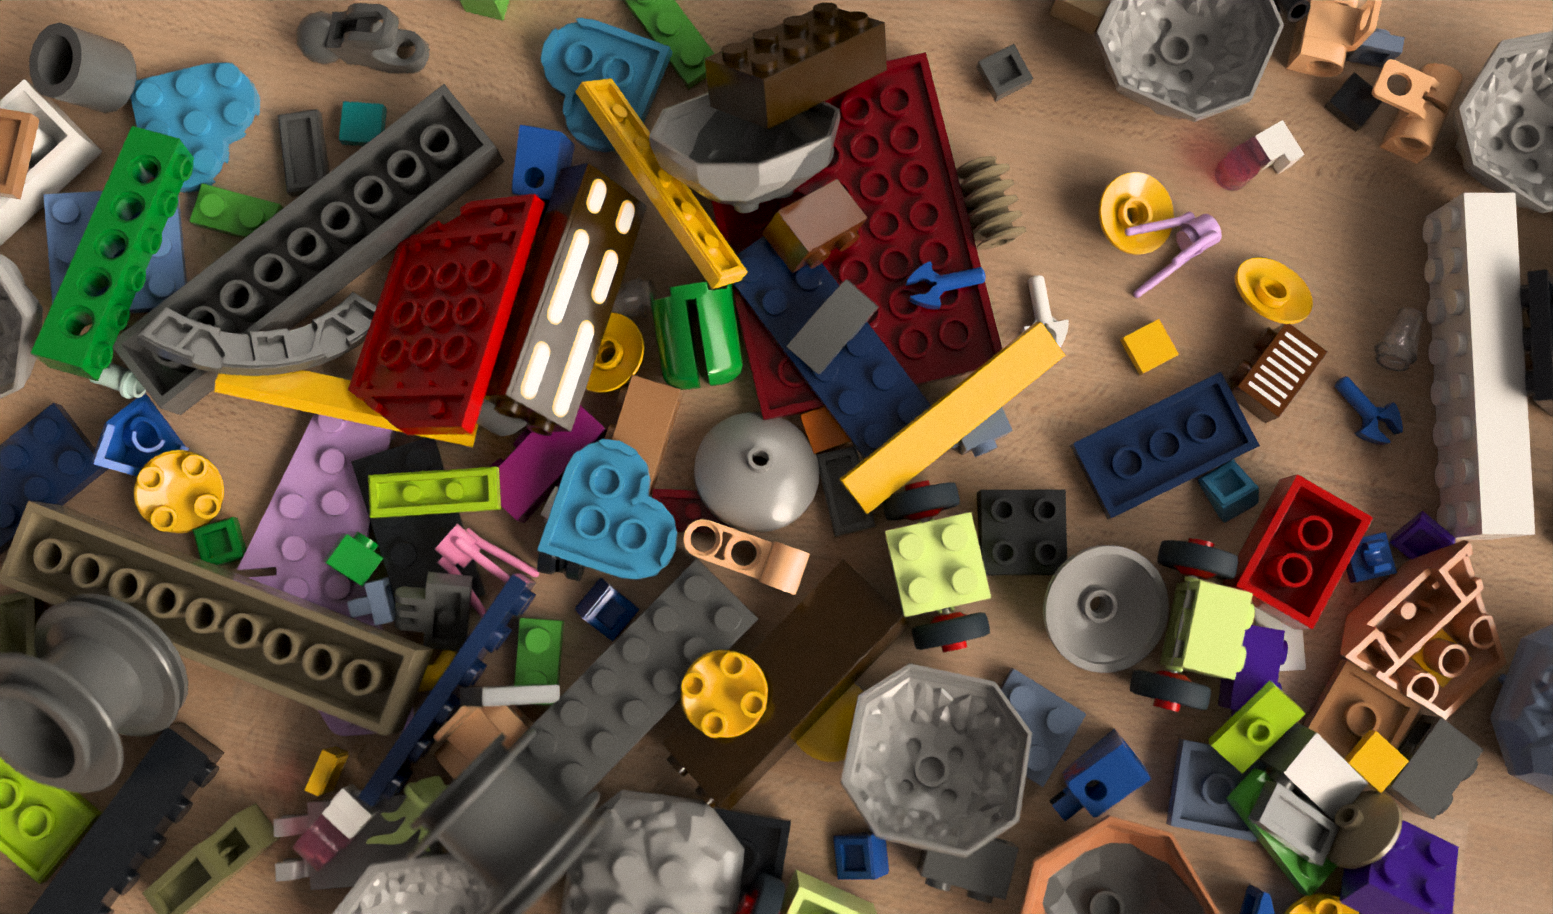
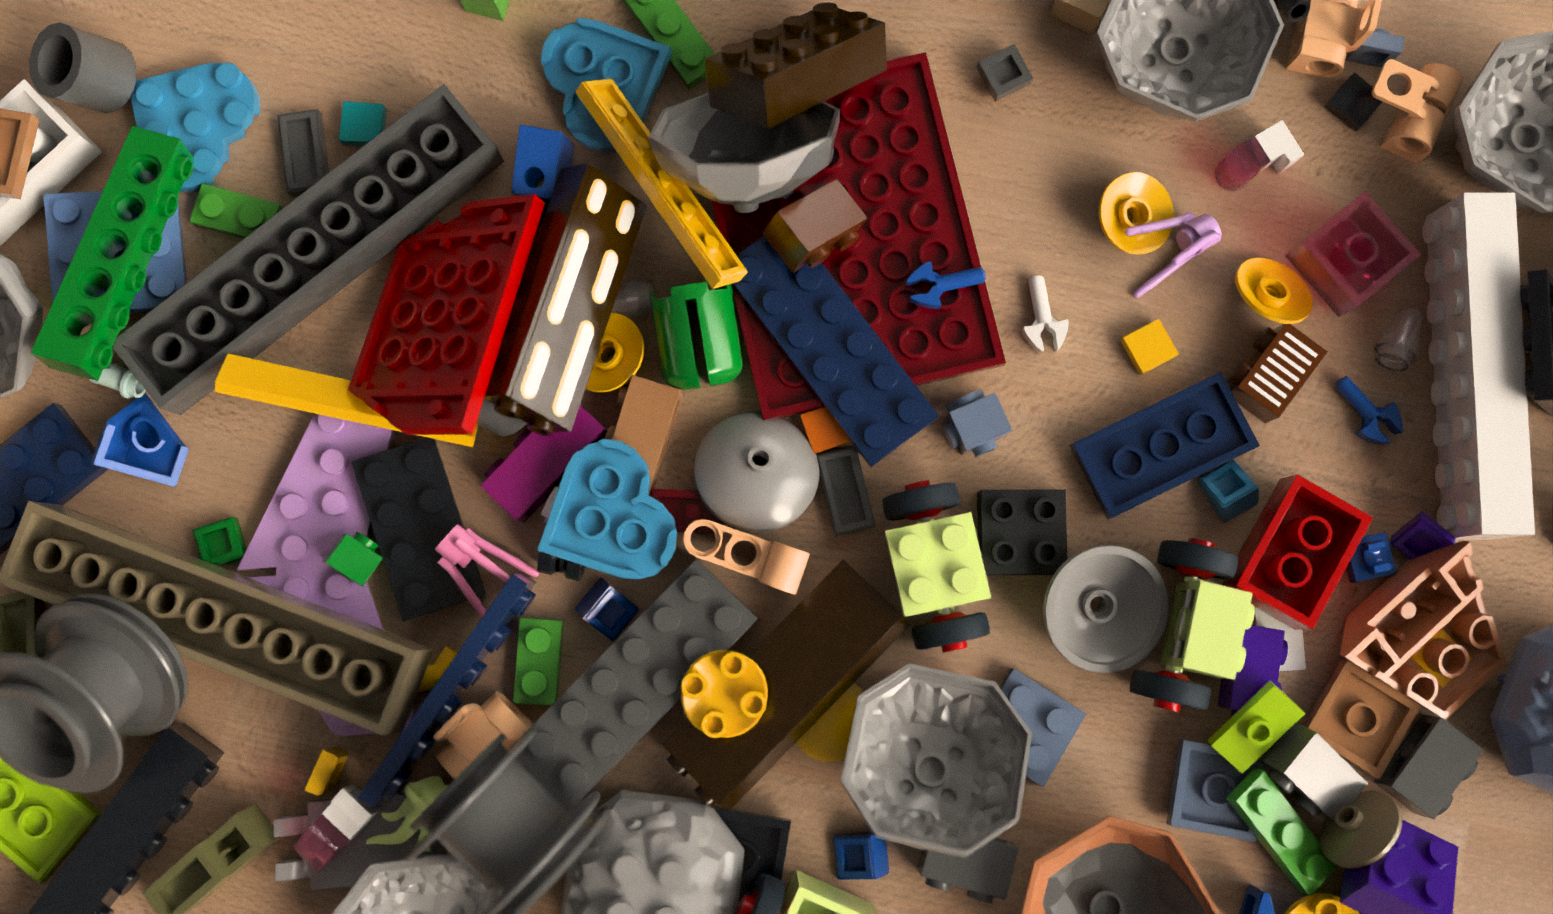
yellow dish [134,450,224,533] -> none
tile [137,292,377,376] -> none
dark grey piece [296,3,430,73] -> none
sand blue tile [347,577,396,626] -> none
lime tile [368,467,501,518] -> none
dark grey hinge [395,572,473,651] -> none
tile [460,684,560,707] -> none
dark grey slope [786,279,879,374] -> none
yellow tile [839,322,1066,514] -> none
dark tan piece [957,156,1026,250] -> none
blue torso [1049,728,1151,821] -> none
tile [1248,780,1340,866] -> none
yellow tile [1344,730,1409,793] -> none
none -> clear pink brick [1285,191,1421,317]

